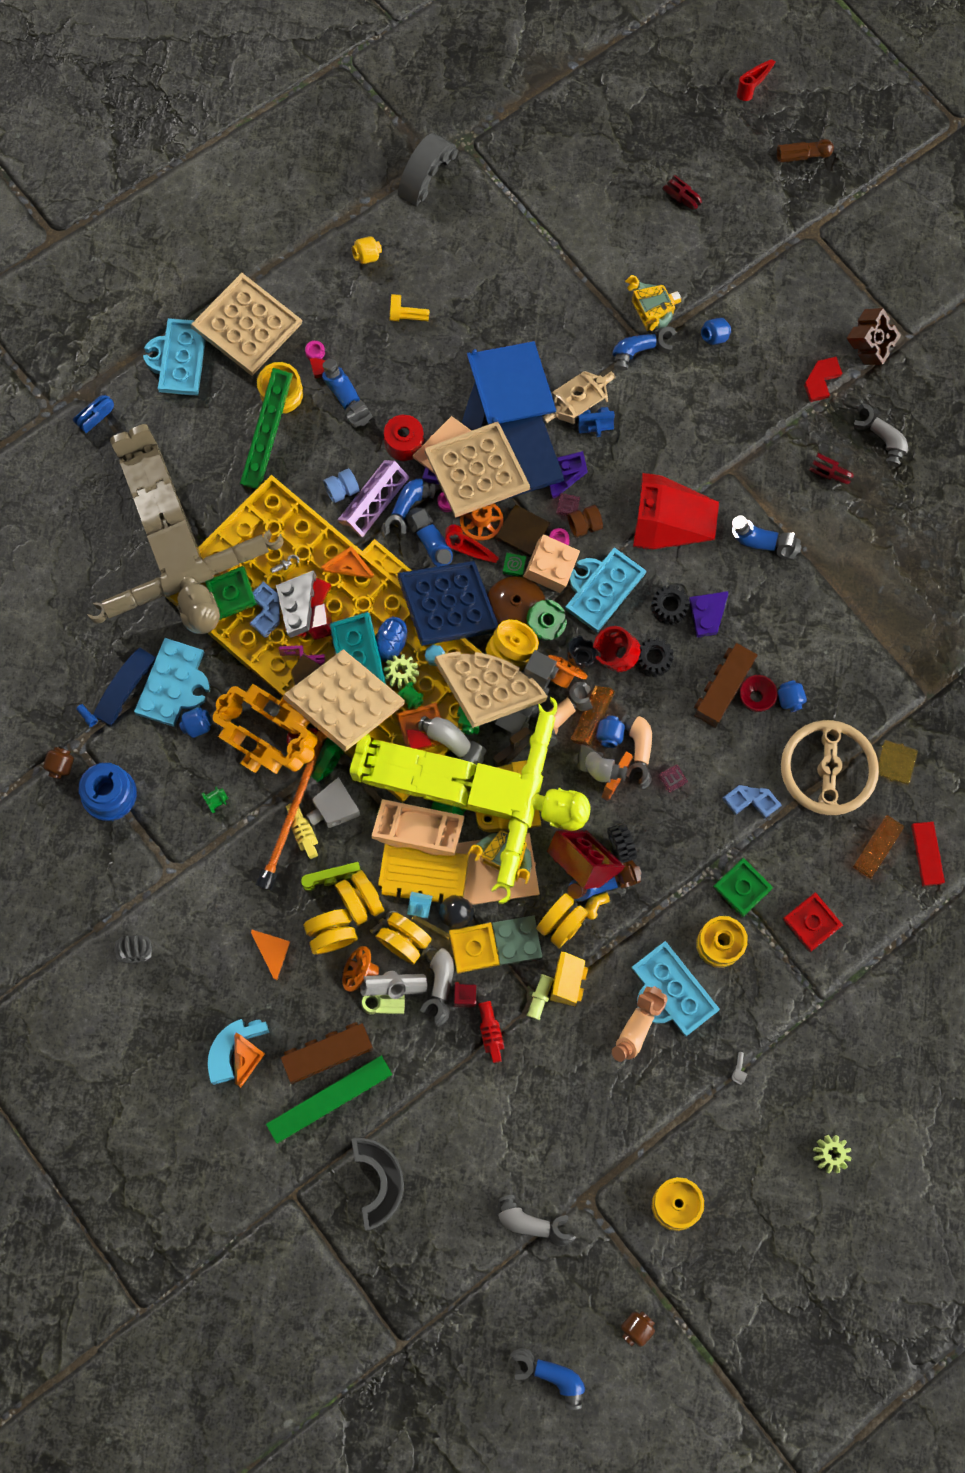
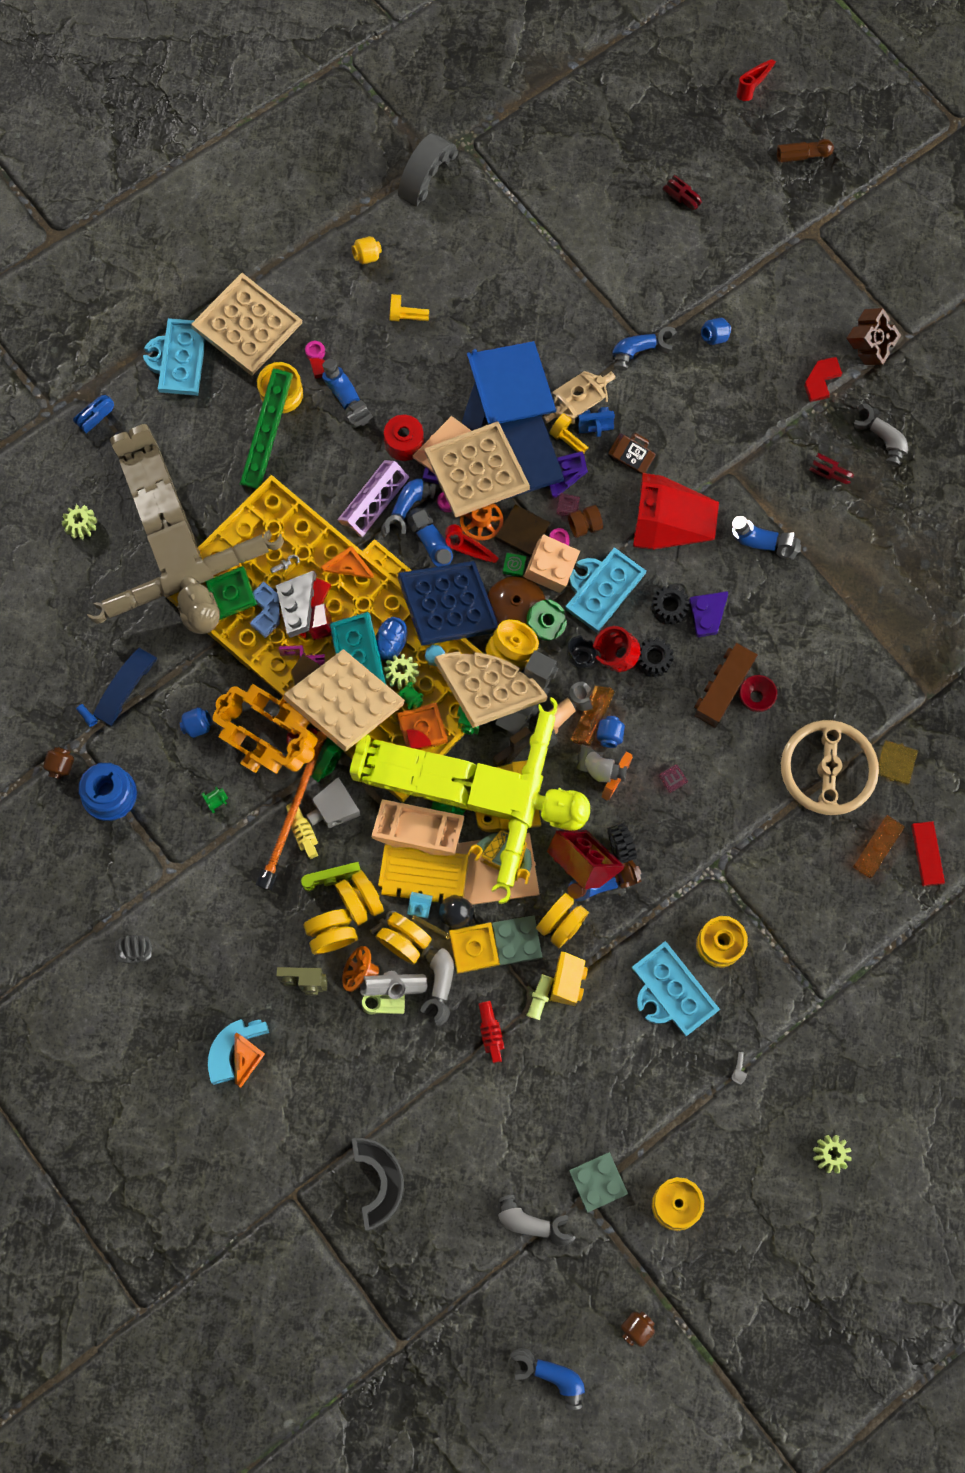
medium azure plate [134,638,210,727] -> none
orange tile [251,930,290,980] -> none
green tile [266,1055,393,1144] -> none
reddish brown brick [280,1022,373,1084] -> none
medium blue wheel [323,468,360,503] -> none
light grey piece [418,716,487,765] -> none
dark red panel [454,982,476,1008] -> none
orange wheel [548,655,588,688] -> none
yellow arm [584,892,610,920] -> none
piece [612,986,667,1062] -> none
light nougat piece [621,714,652,789] -> none
torso [625,275,681,331] -> none
green plate [713,858,773,918] -> none
medium blue tile [722,785,782,819] -> none
blue head [777,680,807,712] -> none
red plate [782,892,843,952] -> none
none -> yellowish green gear [62,504,97,540]
none -> olive plate [277,967,328,996]
none -> yellow piece [549,413,589,453]
none -> sand green plate [569,1152,628,1213]
none -> piece [608,432,656,473]

